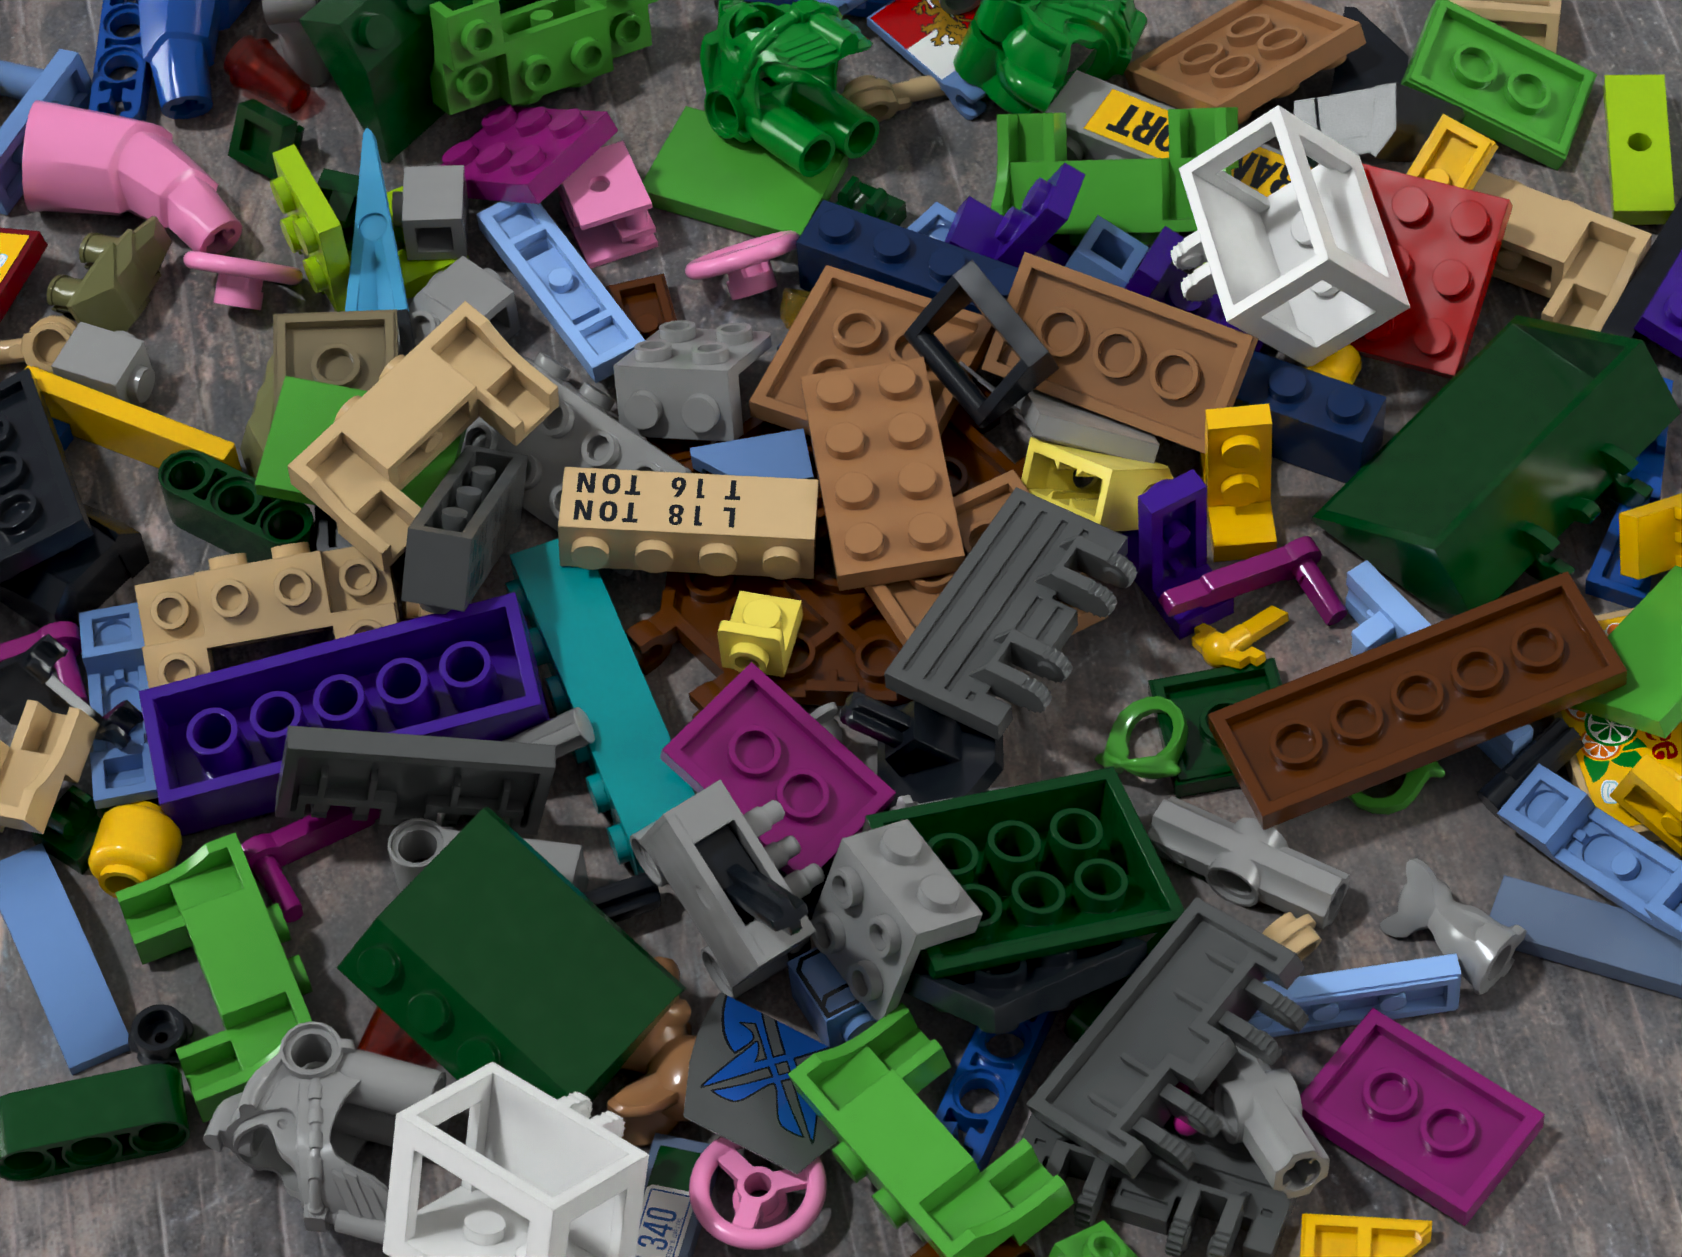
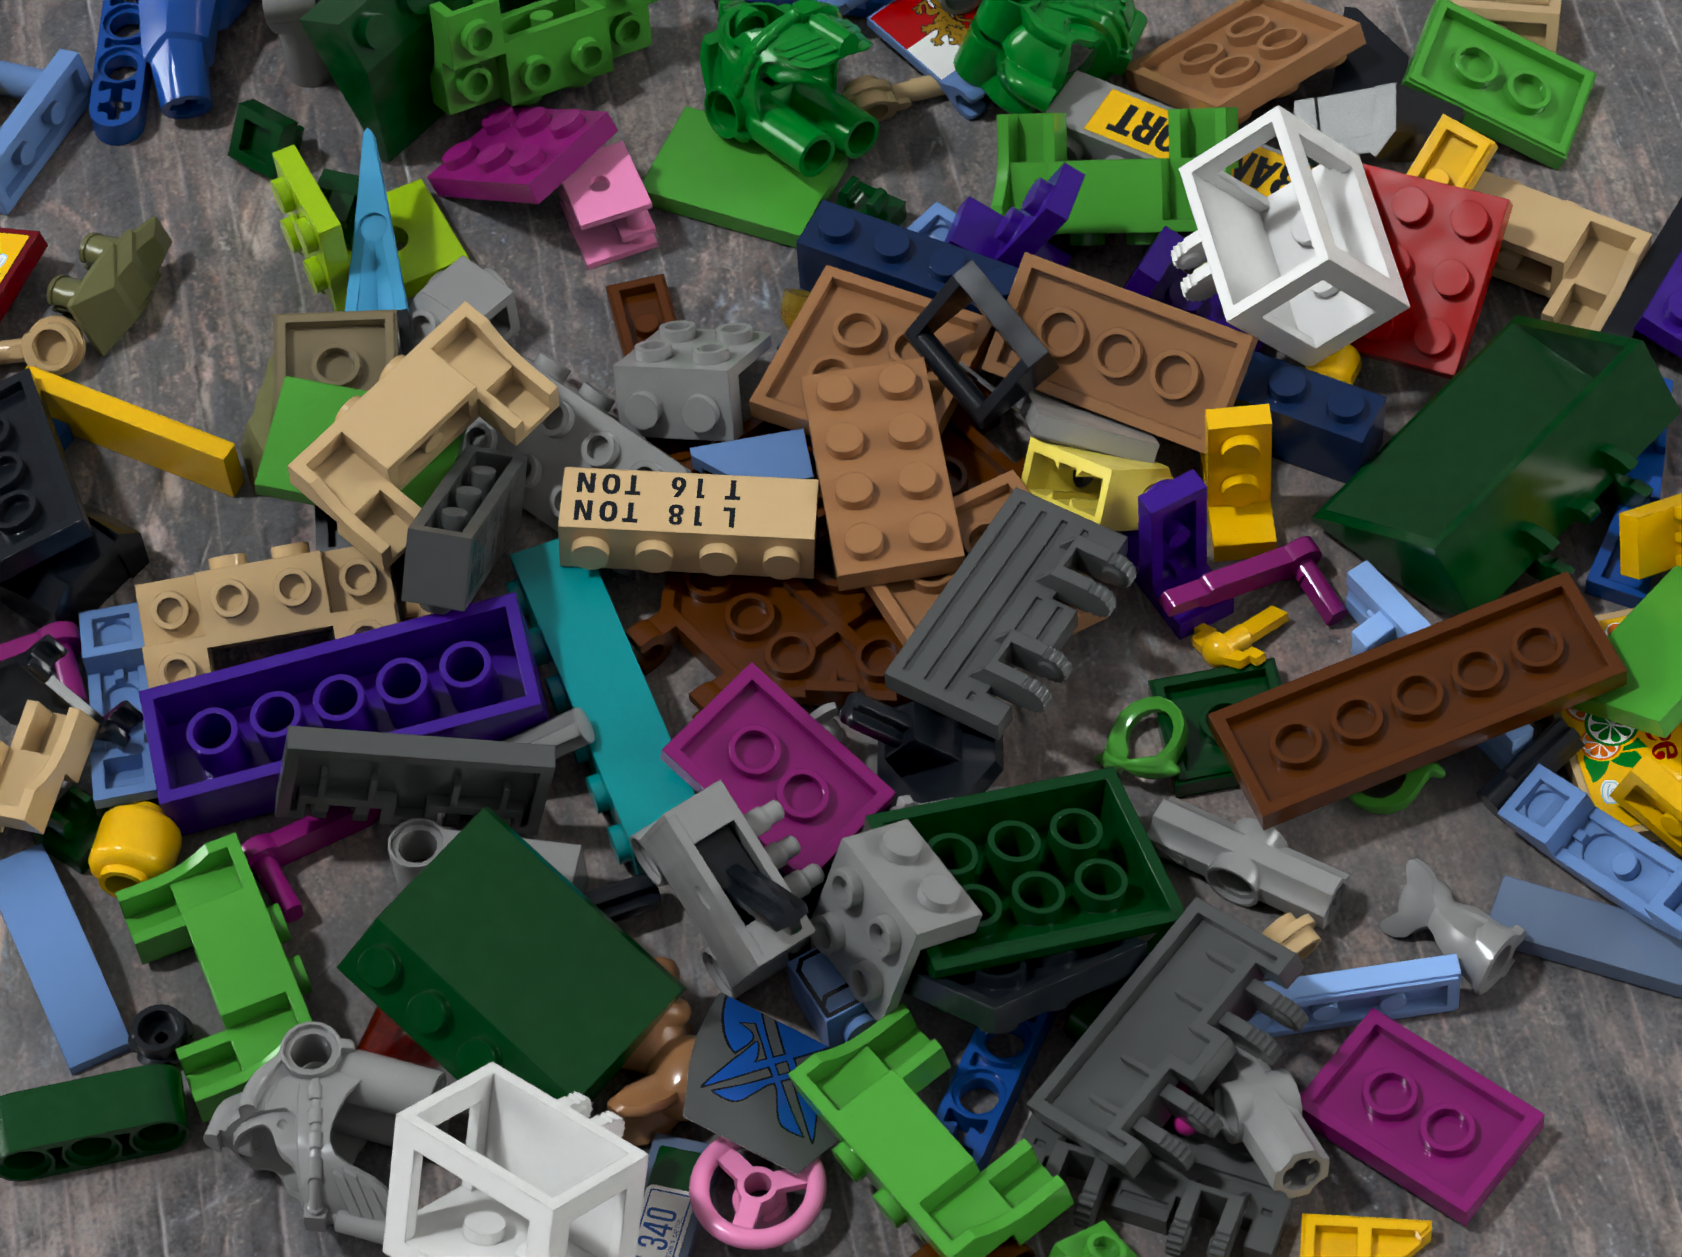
bright pink piece [22,100,242,255] -> none
light grey brick [51,322,155,406] -> none
dark green beam [158,450,317,563] -> none
bright pink piece [183,251,303,310] -> none
clear red cone [223,35,311,114] -> none
light grey brick [392,165,469,260] -> none
light blue hinge [476,201,646,383] -> none
bright pink piece [685,230,800,300] -> none
light yellow bracket [717,591,803,677] -> none
medium blue brick [1065,215,1149,288] -> none
lime tile [1603,74,1675,225] -> none

